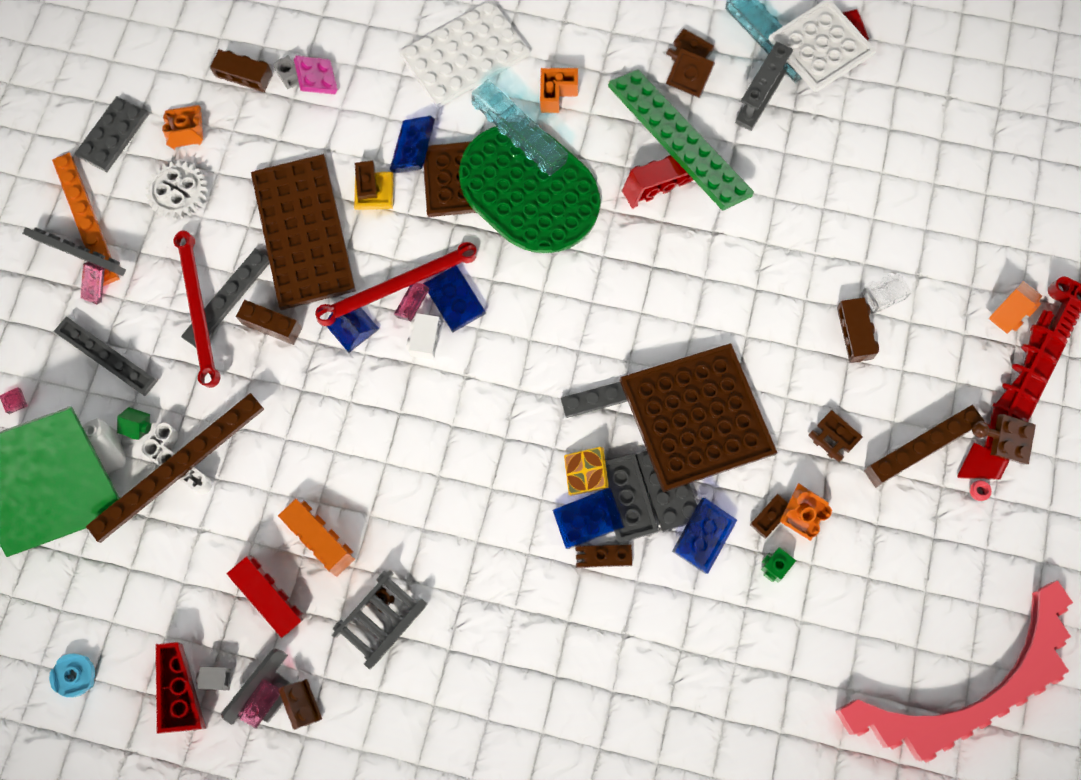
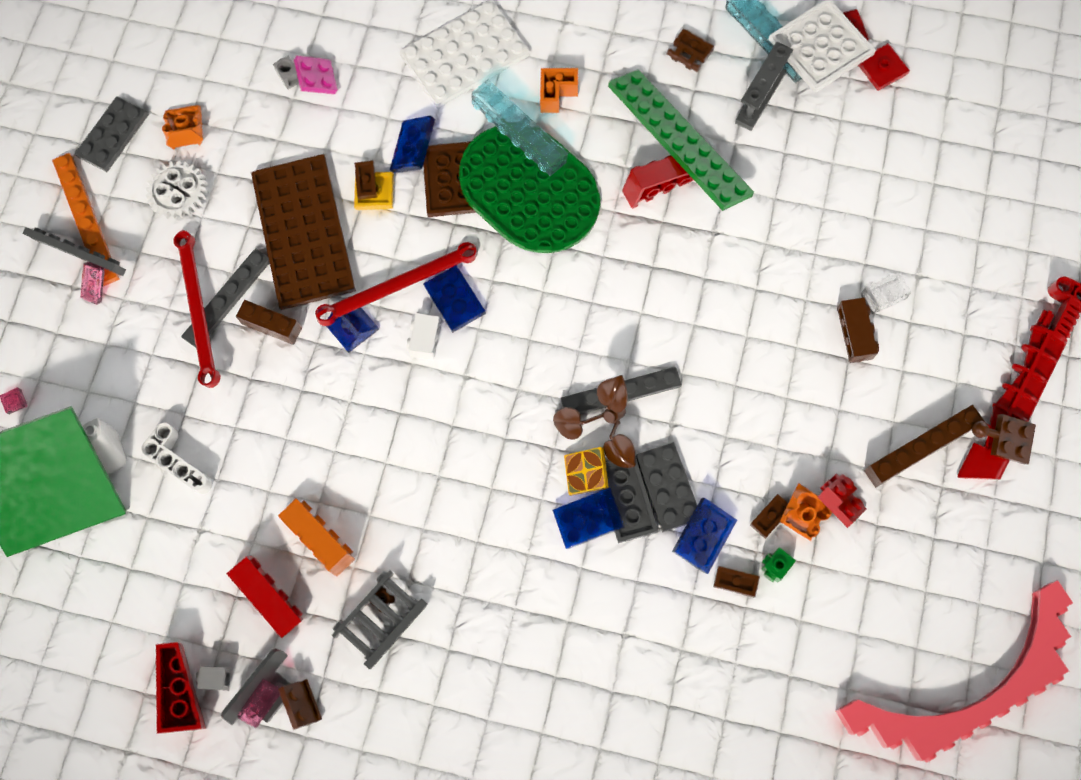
medium azure plate [49,654,95,698] -> none
dark grey plate [54,316,157,396] -> none
reddish brown plate [86,393,265,543] -> none
green brick [117,407,151,440] -> none
reddish brown brick [210,49,273,92] -> none
clear pink plate [394,283,429,322] -> none
reddish brown hinge [575,544,633,568] -> none
reddish brown plate [619,343,777,492] -> none
reddish brown plate [665,48,715,98] -> none
reddish brown plate [808,410,863,463] -> none
coral plate [970,480,992,501] -> none
orange brick [988,281,1042,334] -> none
none -> reddish brown plant [553,375,636,468]
none -> reddish brown plate [713,566,760,598]
none -> red plate [817,473,867,528]
none -> red plate [858,43,910,91]

